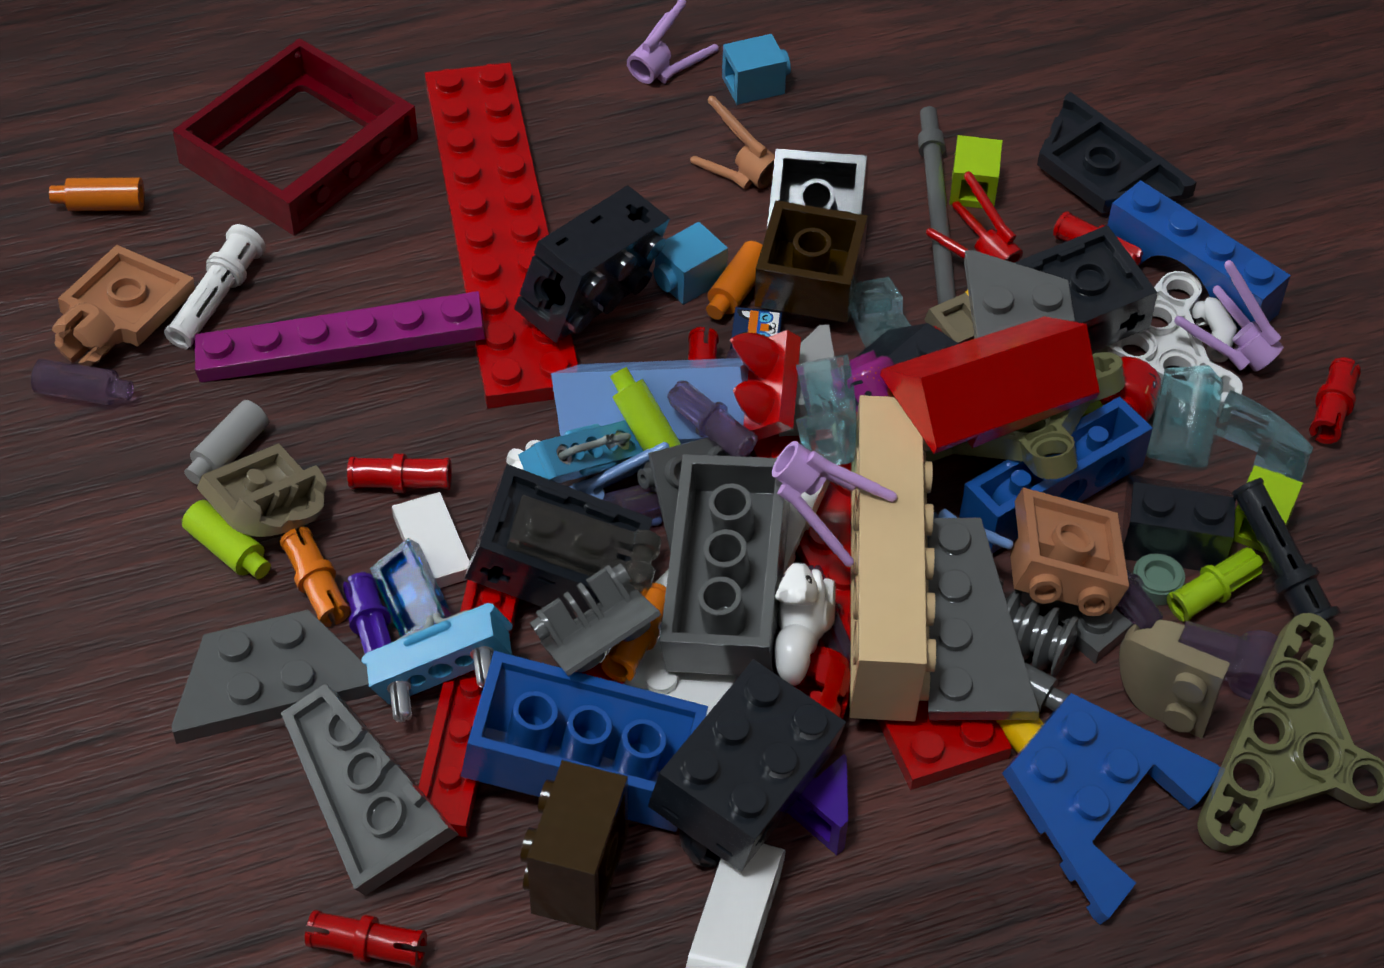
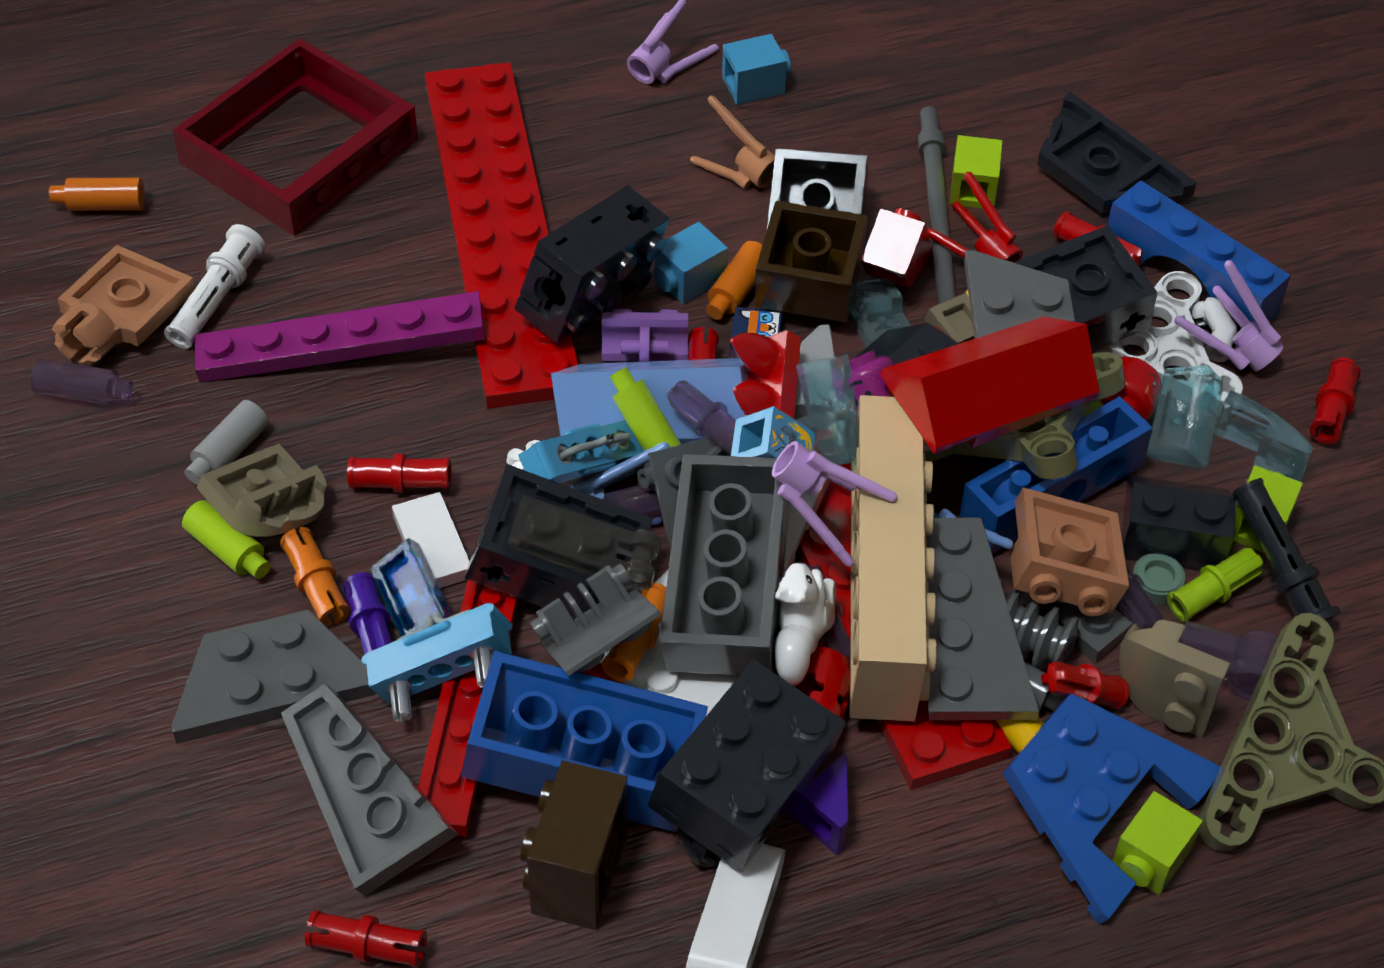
none -> medium lavender hips [602,309,688,362]
none -> dark azure brick [731,406,815,458]
none -> slope [861,208,933,288]
none -> red axle [1041,662,1130,710]
none -> lime brick [1113,791,1203,896]

